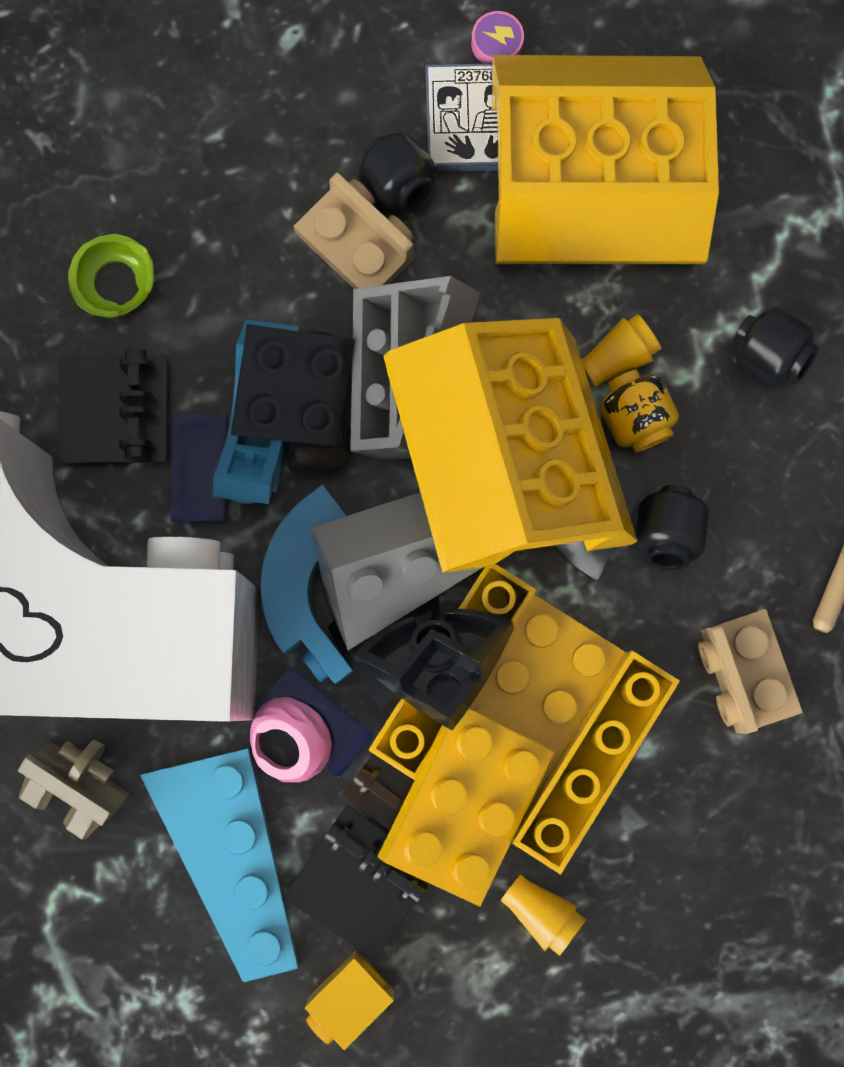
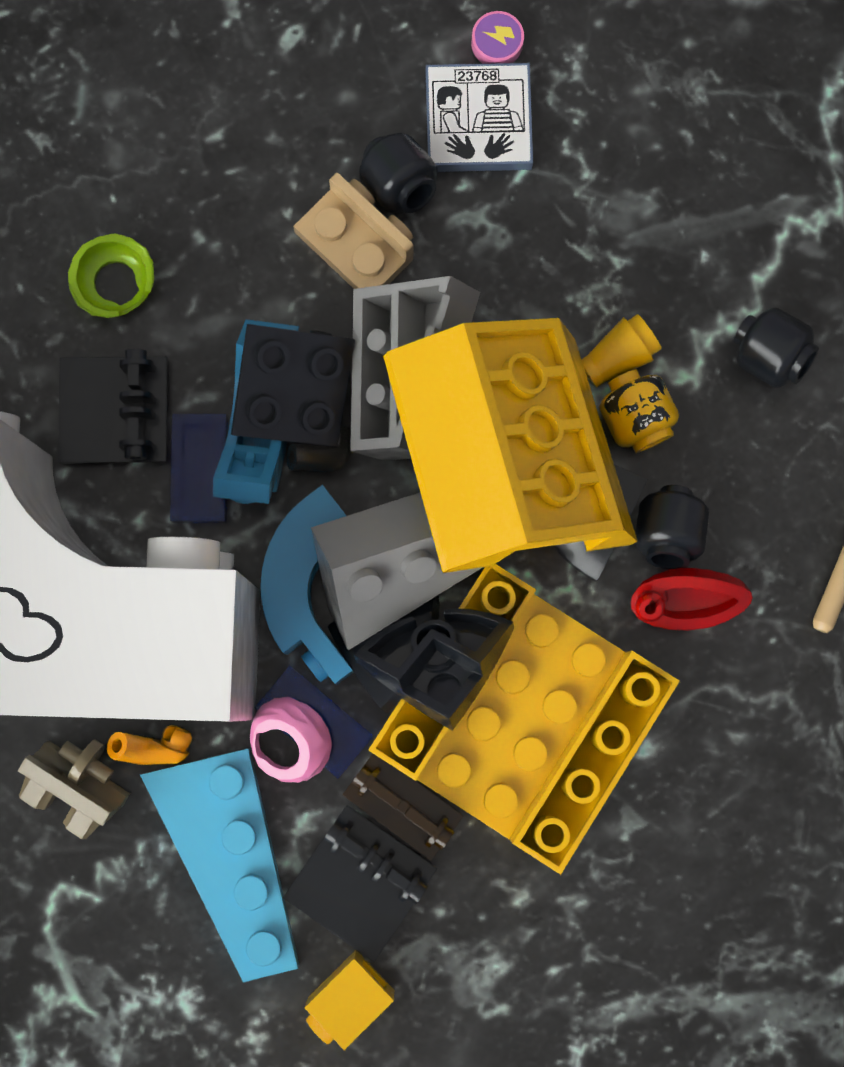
yellow plate [377,709,554,907] -> none
yellow slope [492,55,719,264] -> none
yellow cone [501,875,587,956] -> none
tan bracket [698,609,803,734] -> none
none -> light orange arm [107,725,192,765]
none -> red arm [631,568,753,631]

